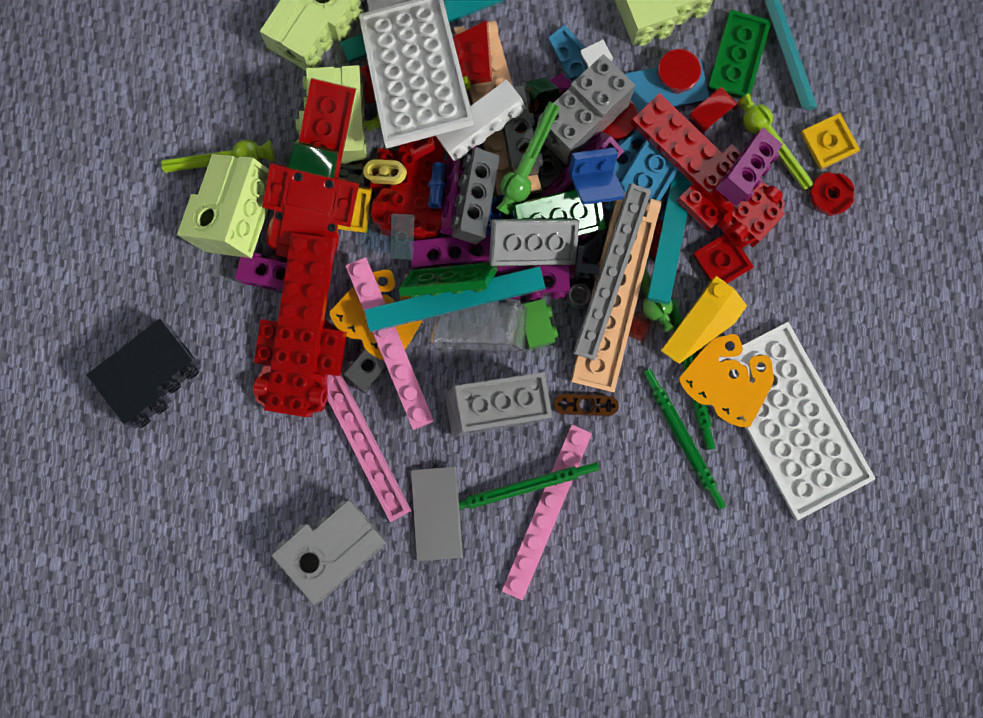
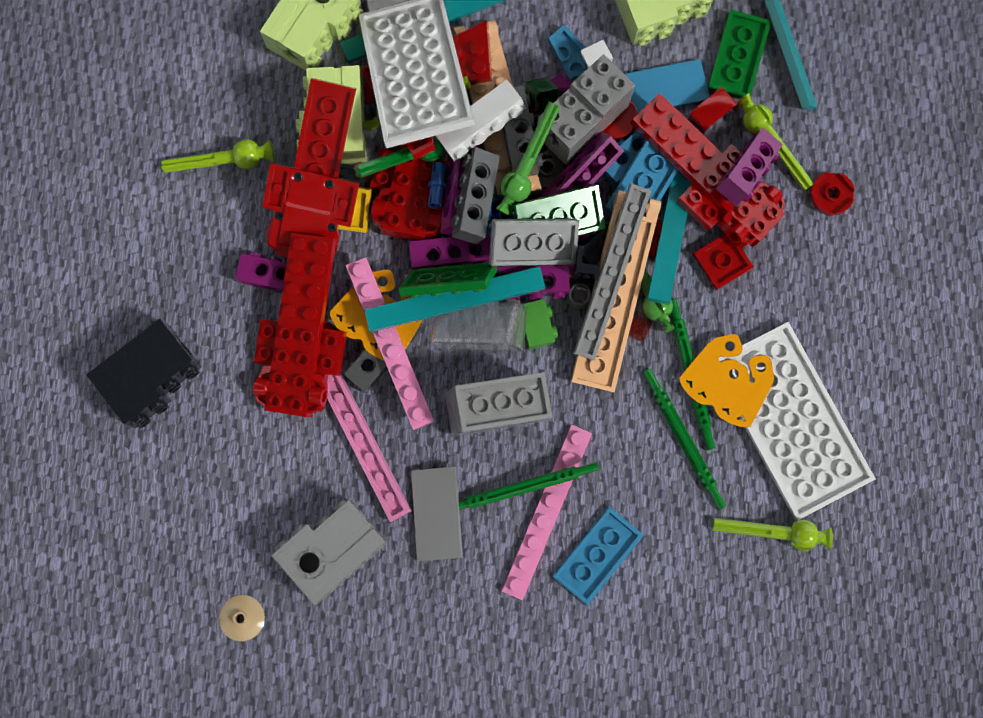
yellowish green piece [177,154,269,258] -> none
dark green piece [287,141,338,178] -> none
light yellow plate [363,159,407,185] -> none
clear light blue plate [390,214,415,260] -> none
reddish brown beam [554,394,619,417] -> none
blue bracket [568,148,625,205] -> none
red tile [657,49,701,94] -> none
yellow wedge [661,276,747,364] -> none
yellow plate [800,113,860,170] -> none
none -> tan dish [219,595,265,641]
none -> green piece [354,135,445,178]
none -> dark azure tile [552,506,644,606]
none -> lime piece [713,518,833,551]

